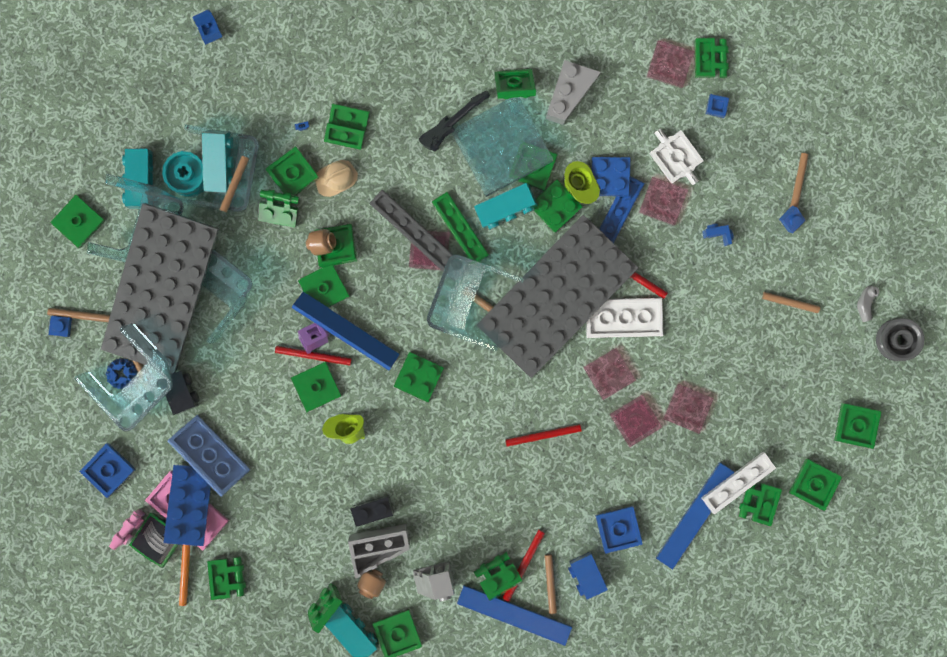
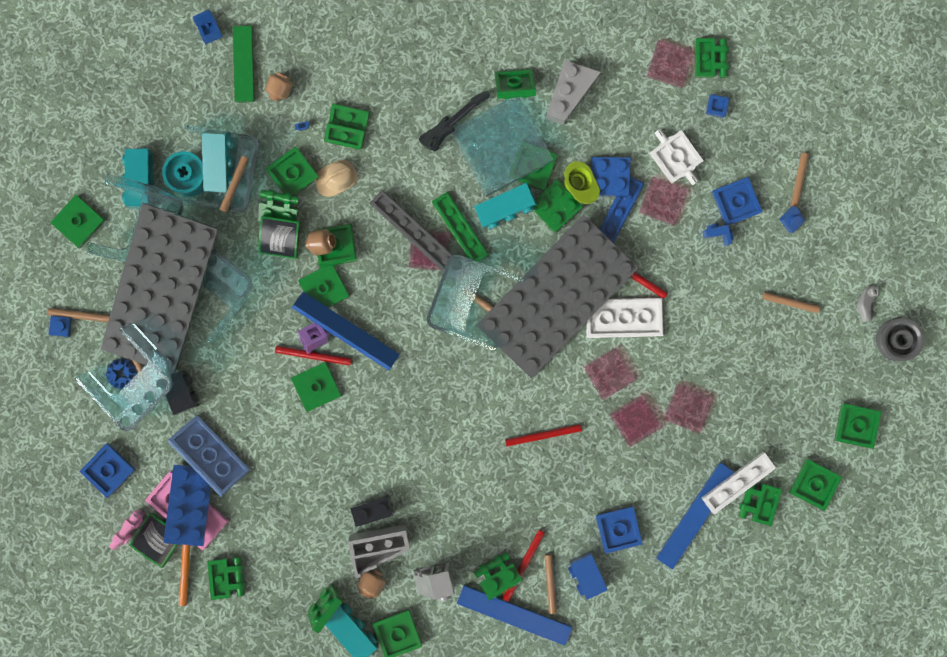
lime piece [322,414,365,444] -> none
green plate [393,352,444,402] -> none
none -> green tile [233,26,255,103]
none -> slope [259,216,300,259]
none -> medium nougat head [265,71,293,102]
none -> blue plate [712,177,762,225]

